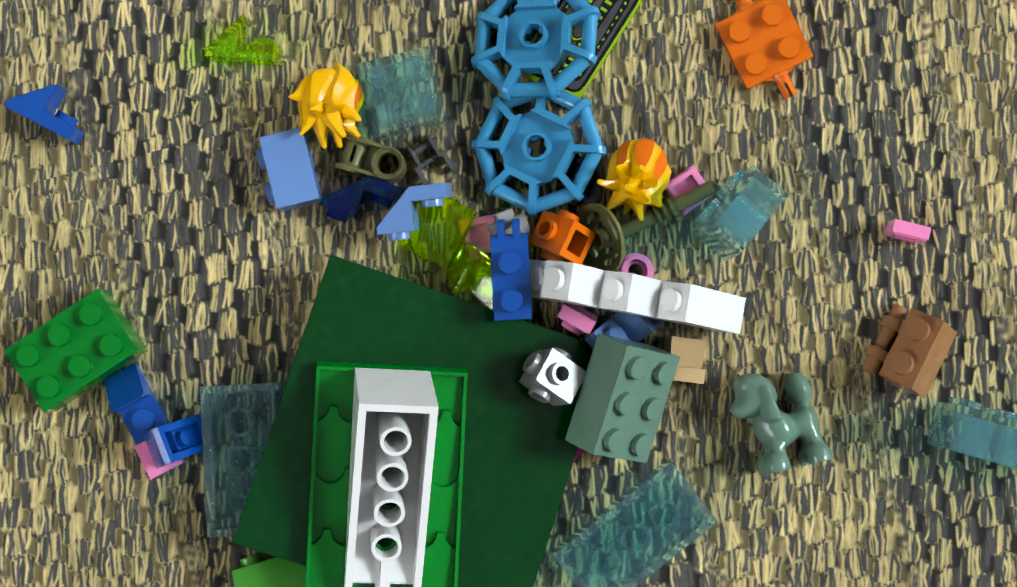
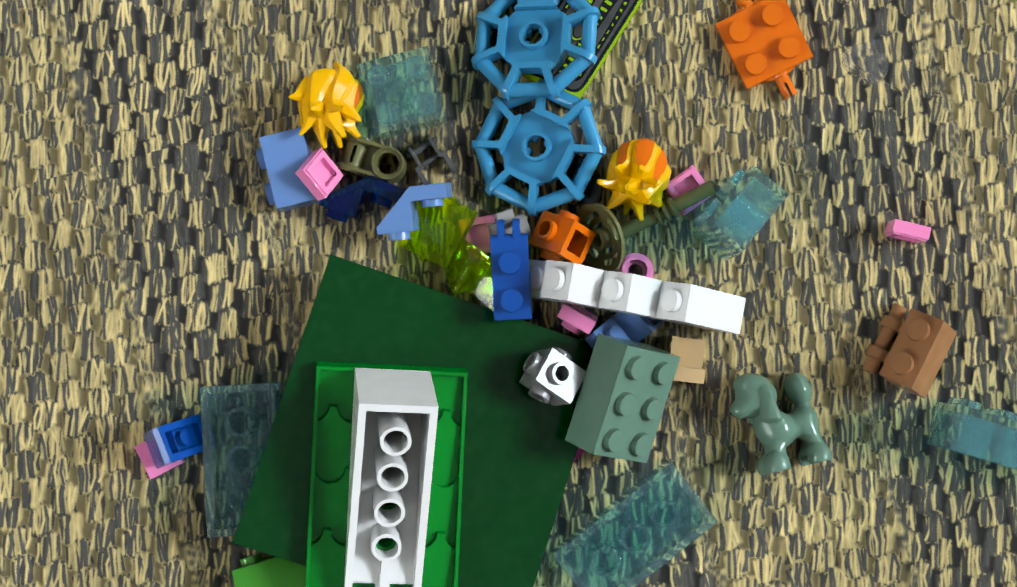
blue slope [4,84,85,145] -> none
green brick [4,289,147,413] -> none
blue slope [104,362,169,444] -> none
clear neon green slope [205,15,284,66] -> none
none -> bright pink tile [295,147,344,201]
none -> clear tile [842,38,888,84]

